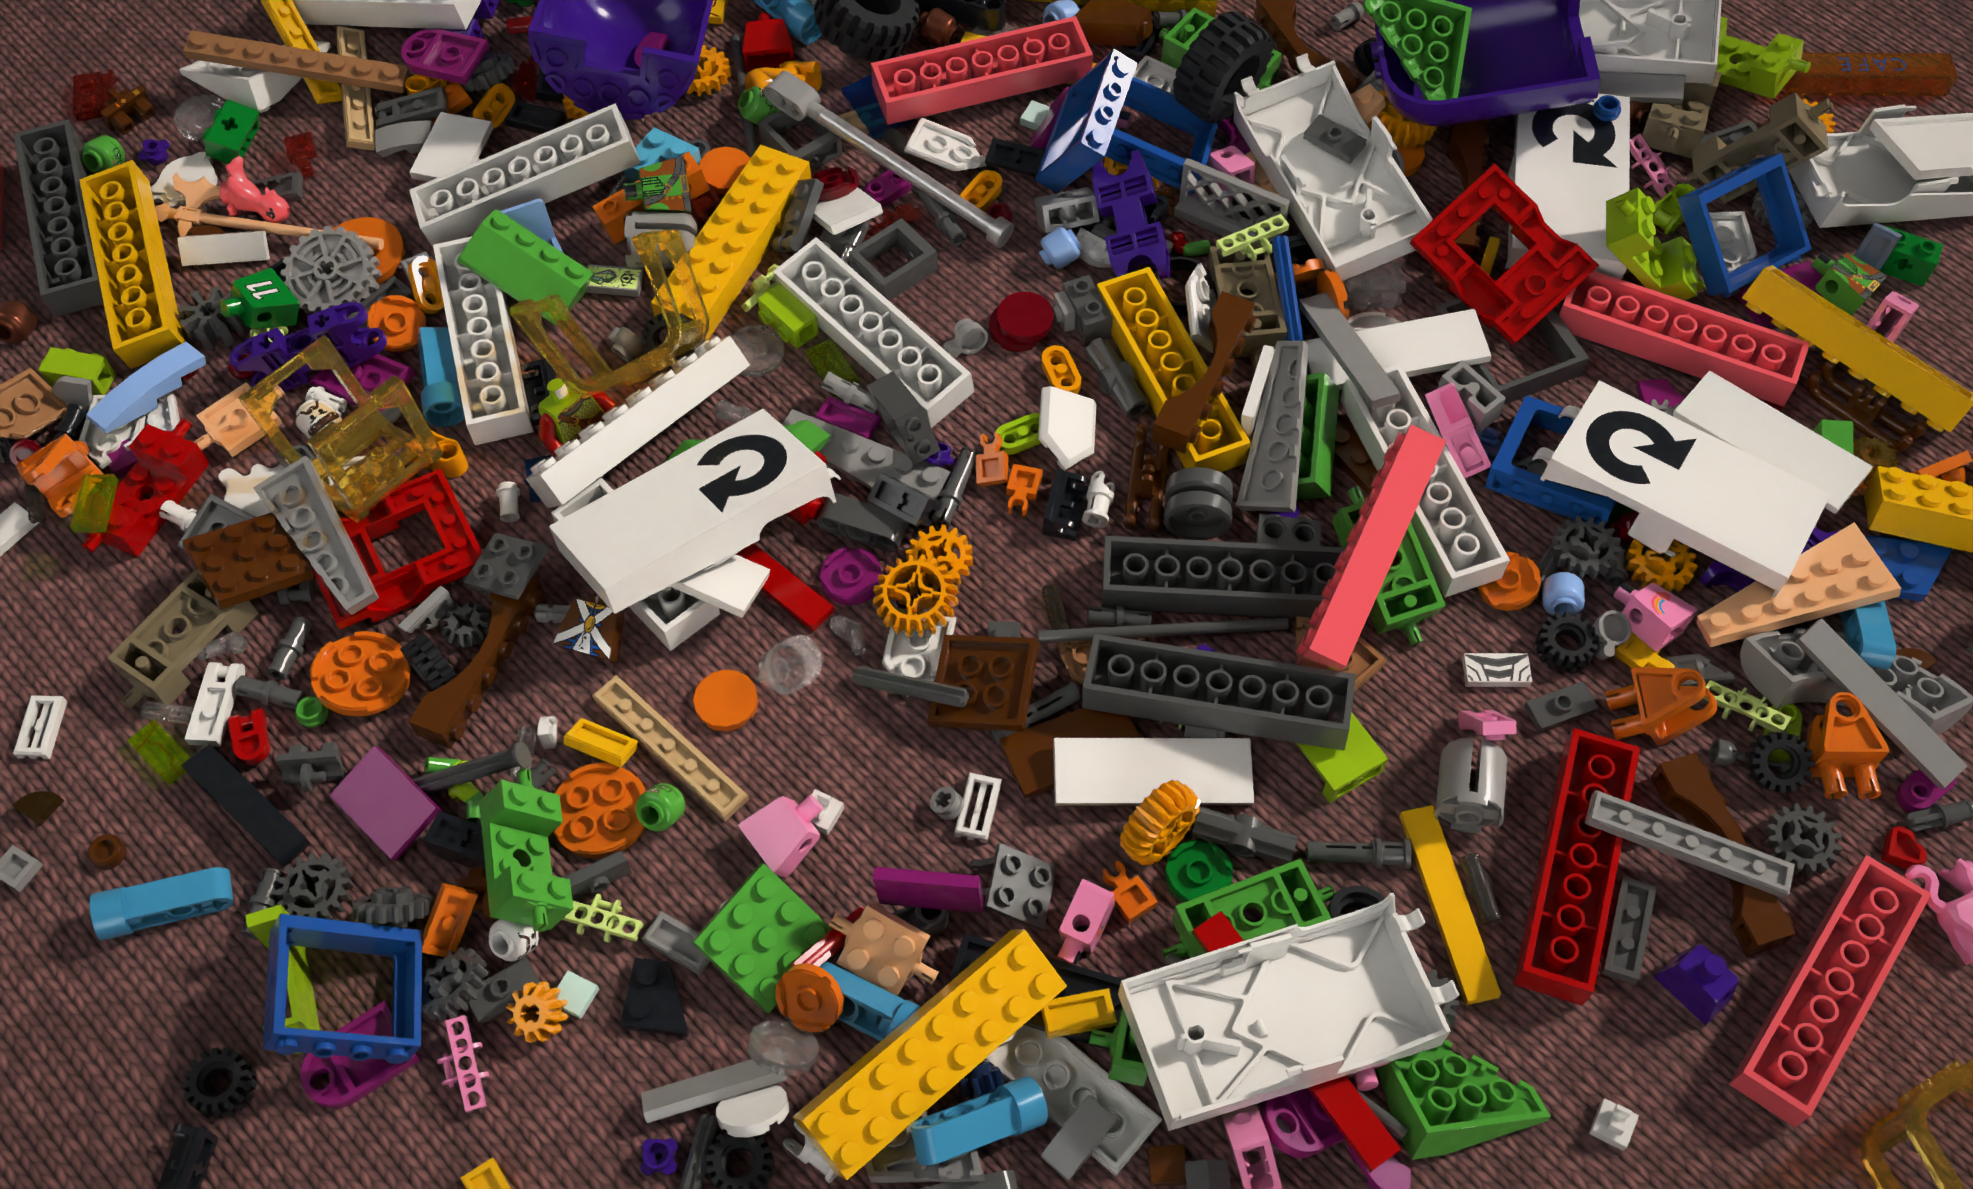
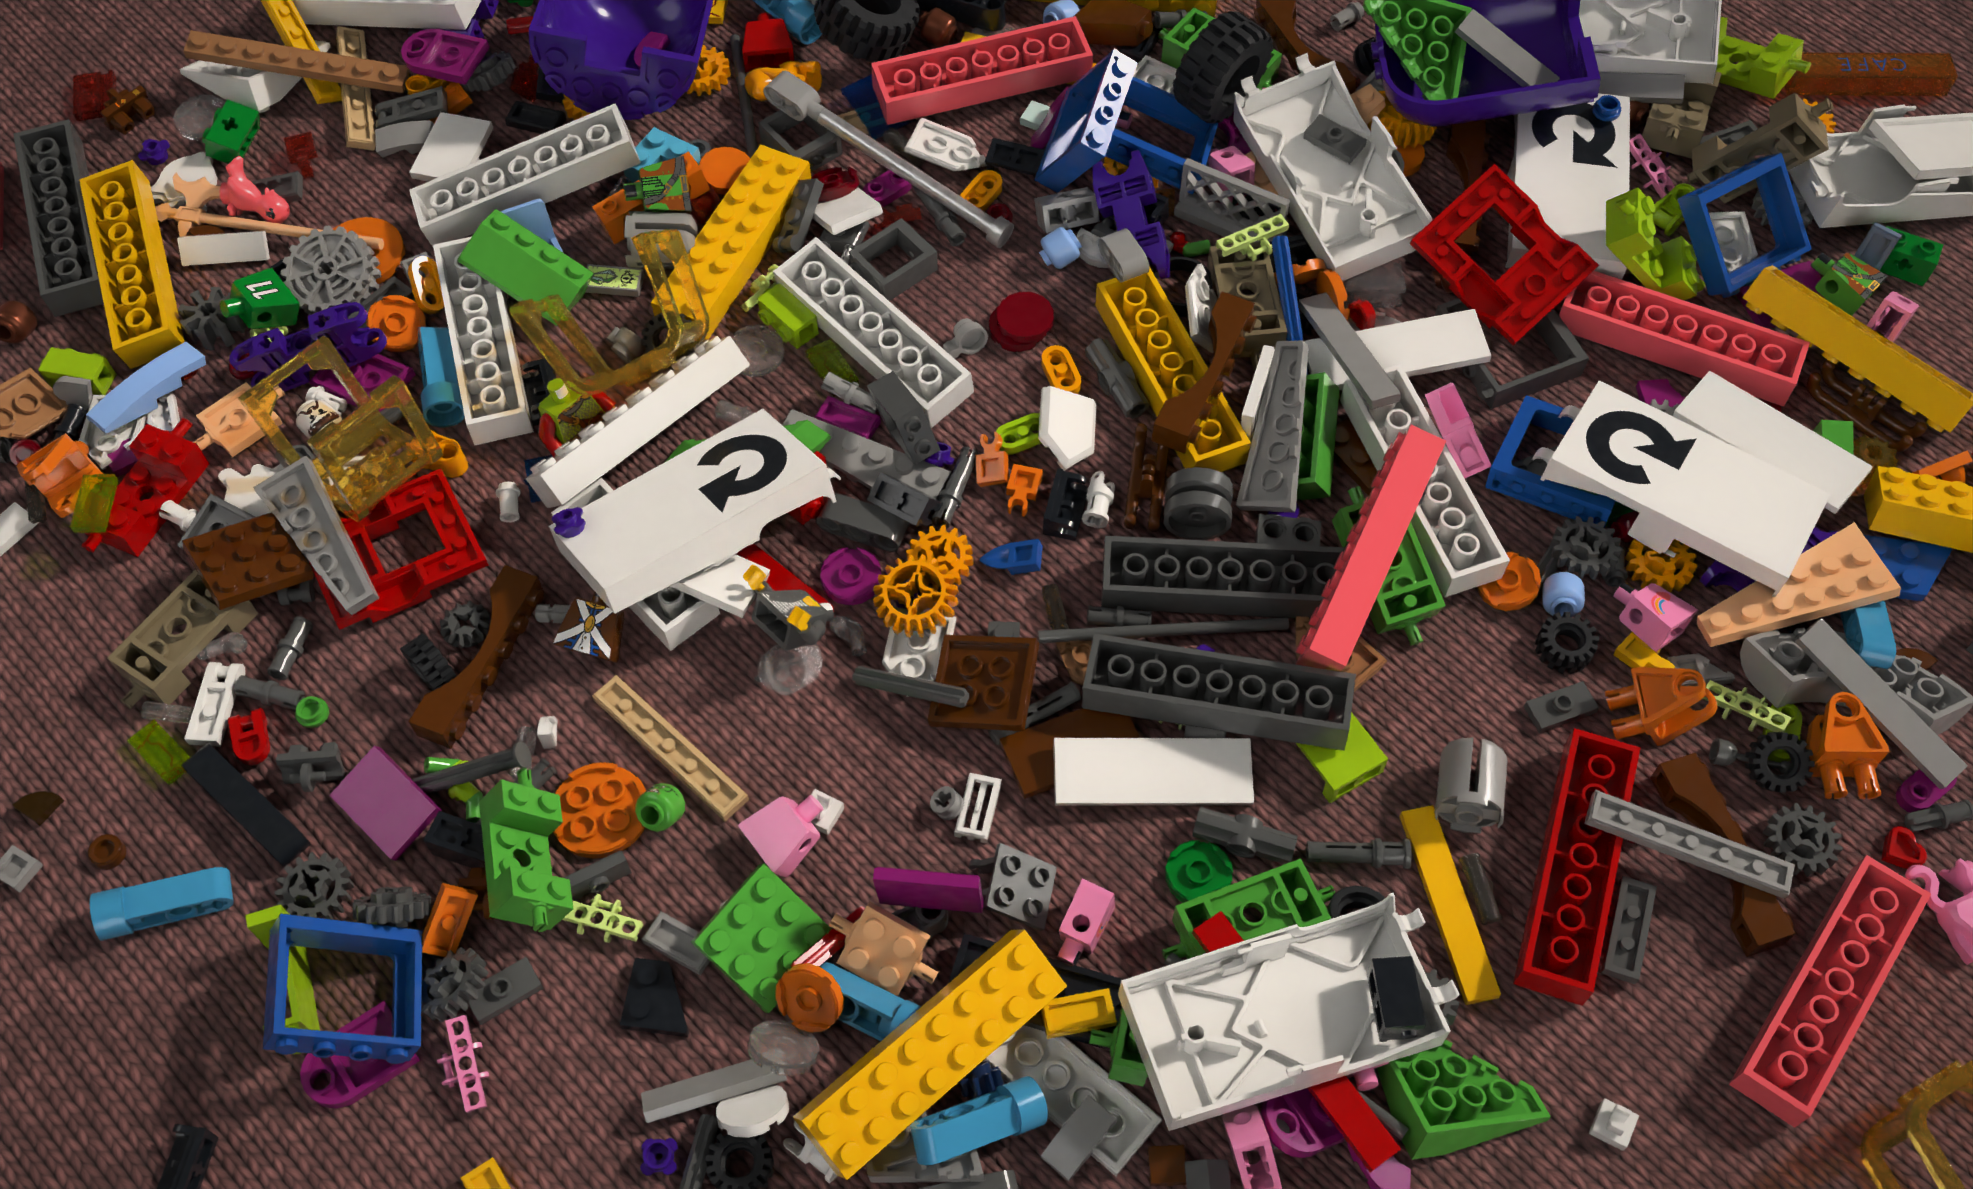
white tile [13,695,67,759] -> none
bright green head [81,135,125,173] -> none
black tyre [182,1047,257,1119] -> none
dark grey pin [241,868,285,940] -> none
orange tile [310,631,412,717] -> none
light grey tile [398,585,455,634] -> none
dark grey plate [464,533,549,600] -> none
light orange plate [473,83,515,129] -> none
white head [489,919,542,962] -> none
light orange gear [506,981,569,1043] -> none
light aqua tile [557,971,599,1019] -> none
yellow tile [564,718,638,768] -> none
orange tile [693,670,759,732] -> none
bright green head [738,86,779,126] -> none
light grey plate [1052,291,1076,333] -> none
dark grey brick [1062,275,1112,347] -> none
orange plate [1102,861,1158,924] -> none
light orange gear [1120,780,1200,866] -> none
light grey brick [1438,360,1506,432] -> none
bright pink plate [1458,710,1516,740] -> none
white tile [1462,653,1532,687] -> none
dark blue gear [1475,427,1503,461] -> none
yellow tile [1480,236,1501,276] -> none
light grey piece [1592,610,1631,661] -> none
dark purple torso [1654,944,1739,1026] -> none
none -> dark purple plate [552,507,586,538]
none -> dark grey torso [743,564,834,651]
none -> blue plate [979,539,1043,575]
none -> light grey beam [1098,228,1149,283]
none -> red tile [1348,299,1376,330]
none -> black hinge [1367,956,1426,1042]
none -> light grey tile [1454,9,1560,87]

